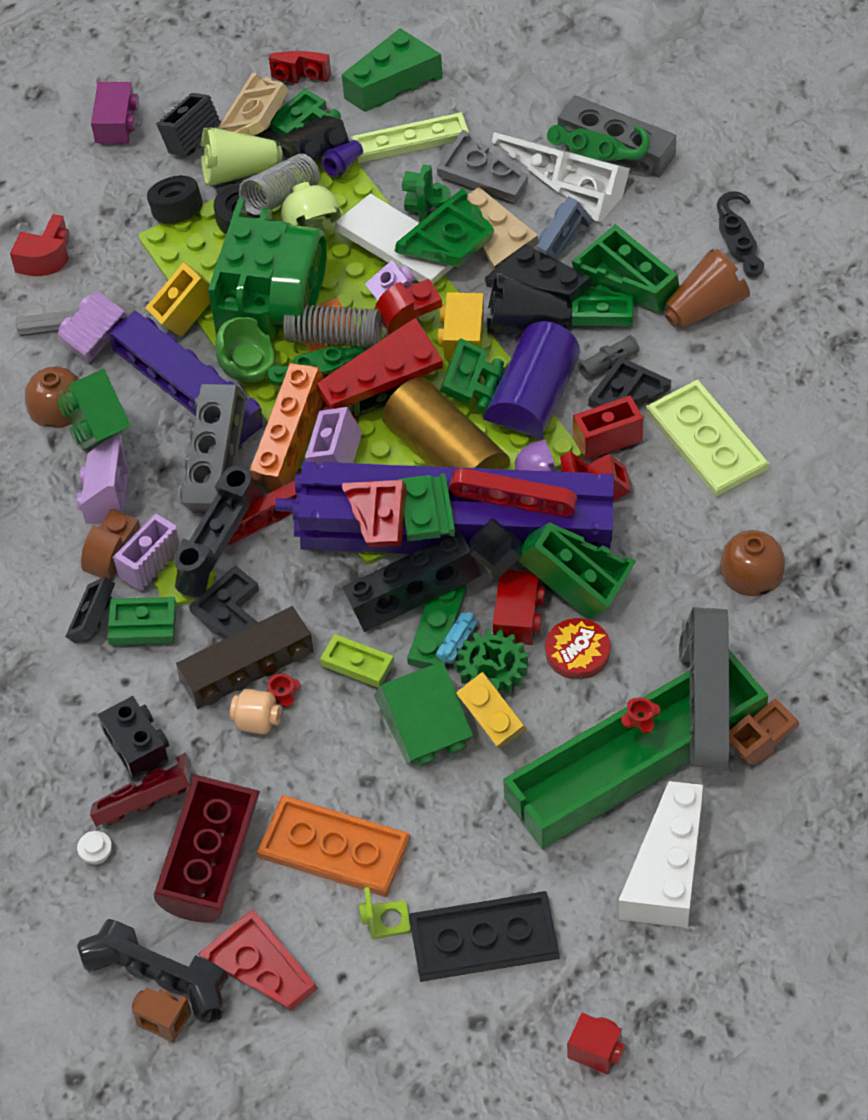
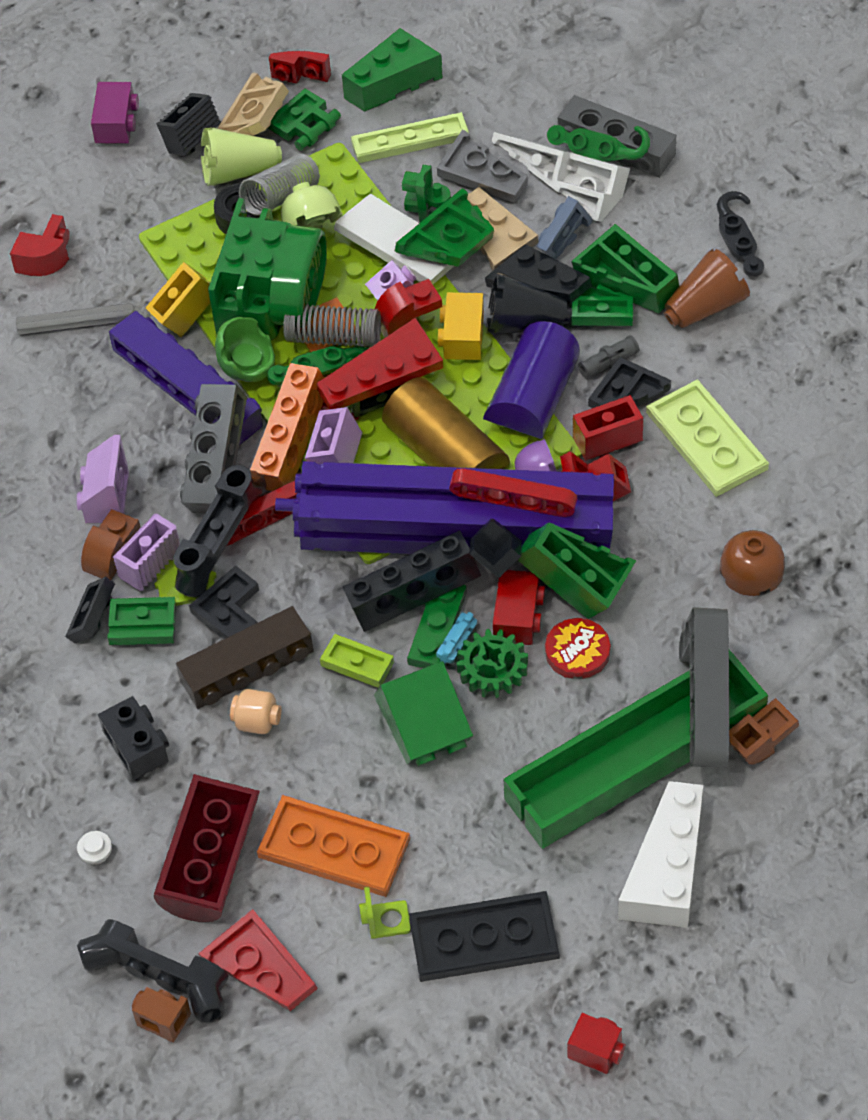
dark orange cylinder [25,366,79,428] -> none
green brick [56,369,131,449] -> none
lavender brick [58,290,127,364] -> none
dark red wing [90,752,191,827] -> none
black tyre [147,175,203,223] -> none
red plate [266,673,301,708] -> none
black brick [278,115,350,167] -> none
dark purple cone [321,140,363,177] -> none
wing [342,480,406,547] -> none
green plate [398,473,455,541] -> none
green plate [439,338,504,414] -> none
yellow brick [456,672,527,749] -> none
red plate [621,697,660,733] -> none

